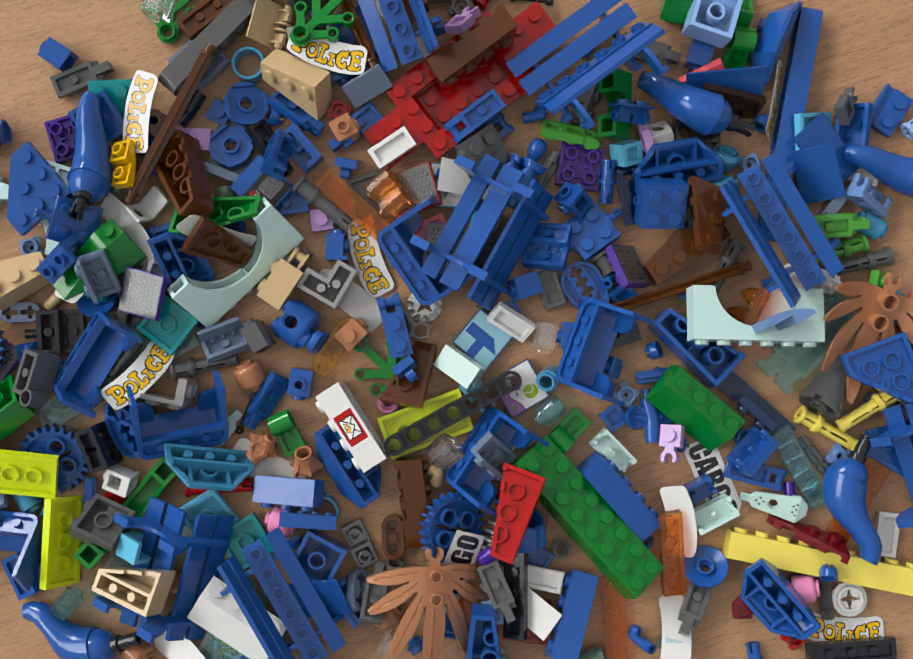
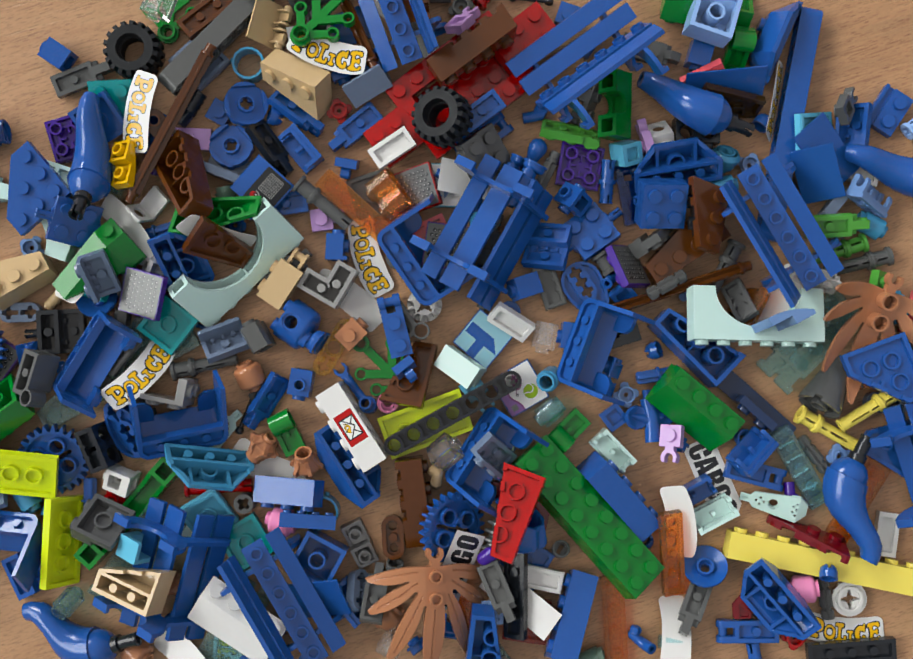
blue bracket [36,233,80,284] -> none
blue hinge [259,127,296,182] -> none
nougat bracket [329,112,361,142] -> none
blue hinge [607,99,656,125] -> none
none -> black tyre [103,20,165,79]
none -> dark grey bush [234,492,257,514]
none -> blue brick [333,362,378,414]
none -> black tyre [411,86,474,148]
none -> blue plate [554,1,581,25]
none -> dark grey plate [628,229,674,259]
none -> dark grey axle [646,269,687,300]
none -> blue plate [716,618,779,644]
none -> dark grey plate [720,277,760,324]

